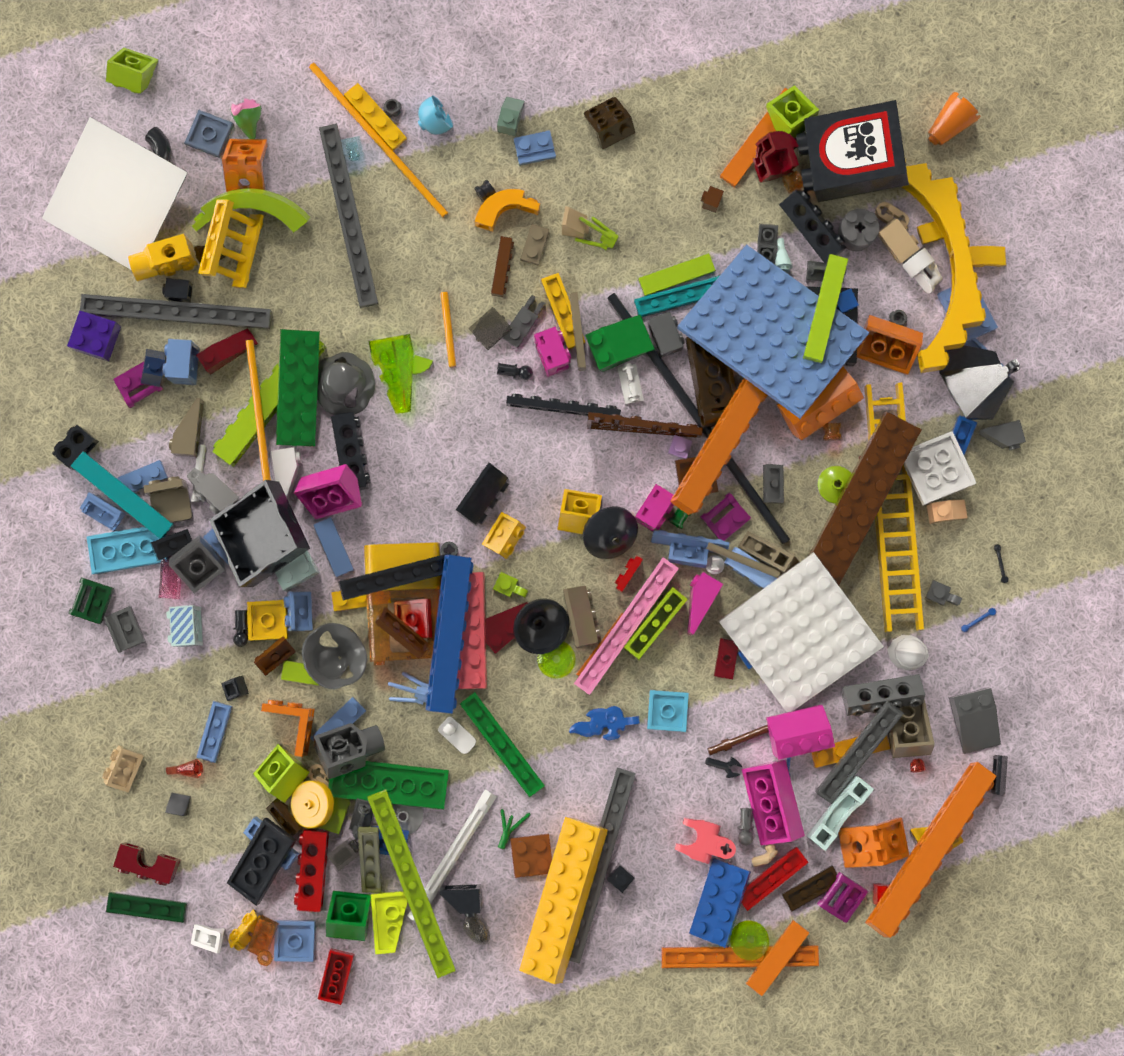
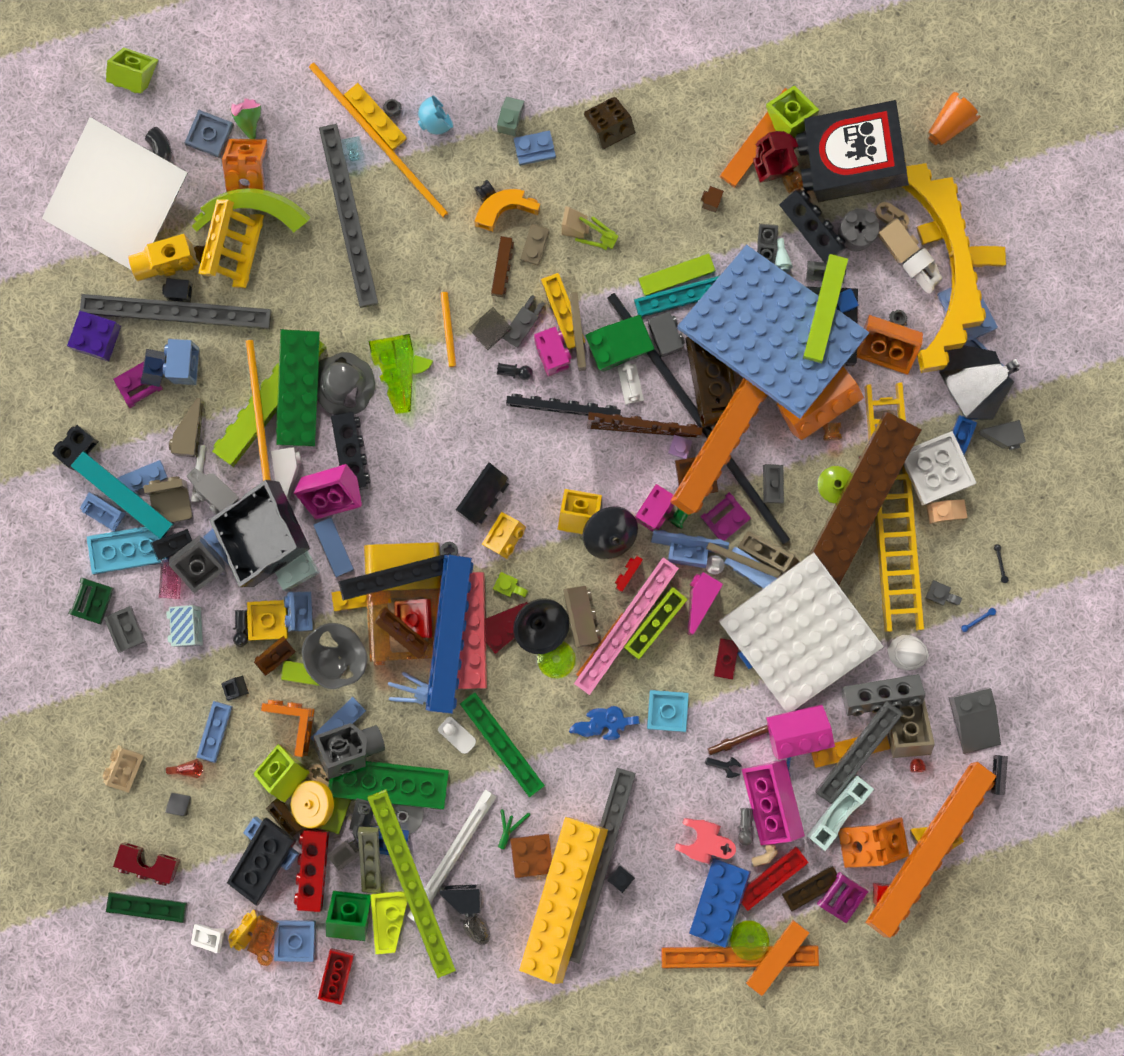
dark red slope [196,328,258,375] -> none

